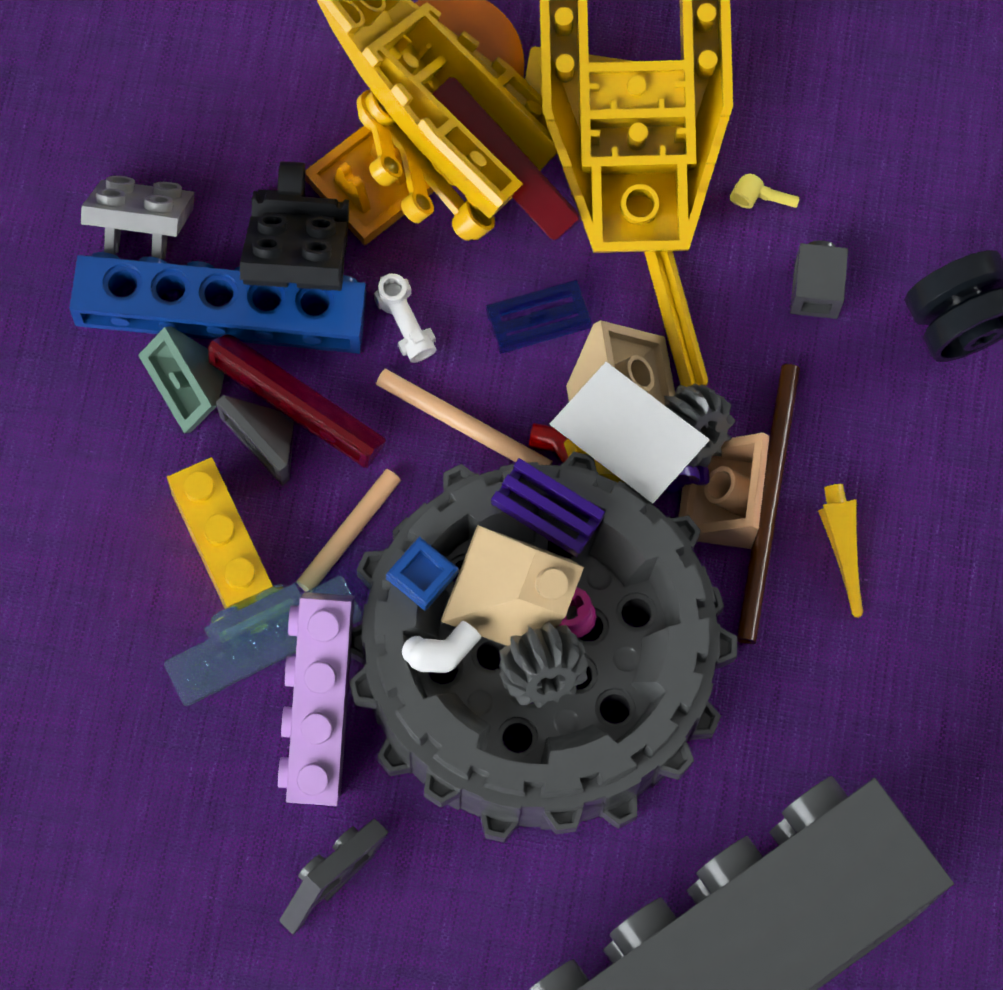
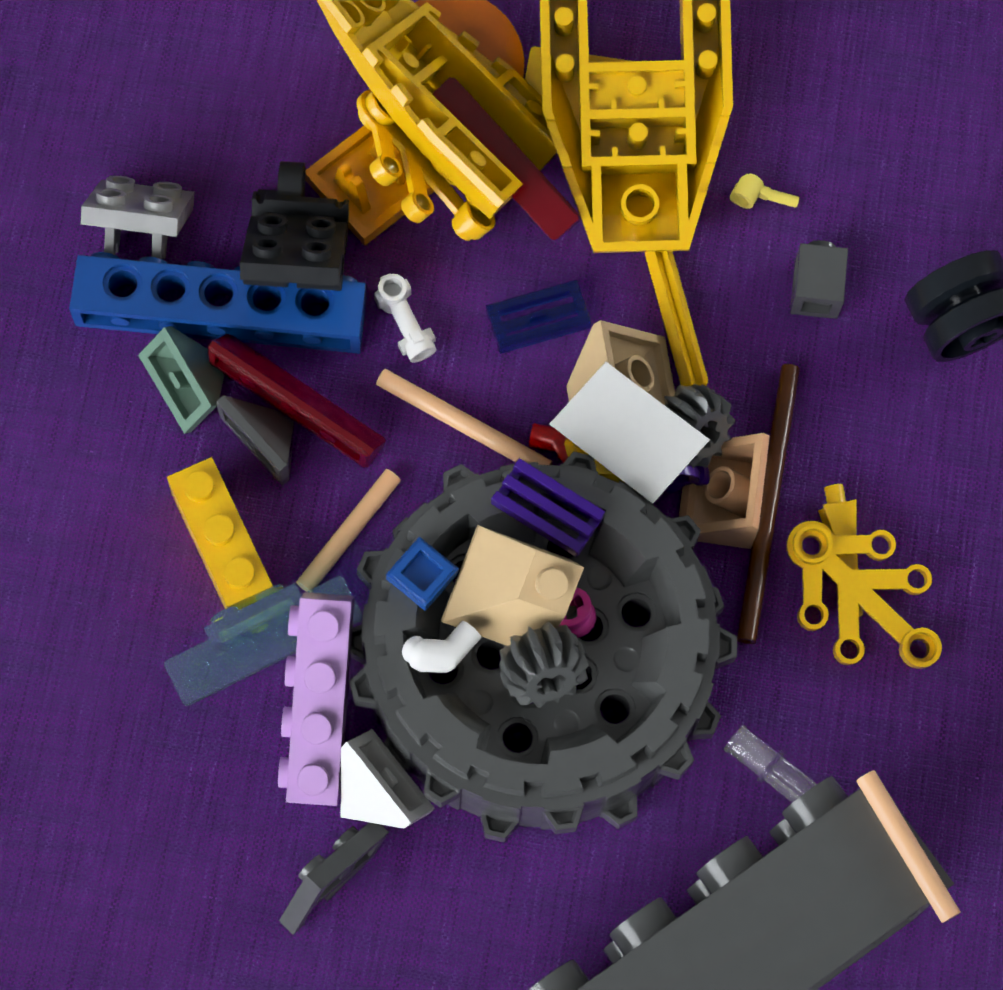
none -> white slope [341,729,435,828]
none -> clear axle [724,725,817,803]
none -> yellow plant [787,521,942,669]
none -> light nougat bar [856,770,961,923]

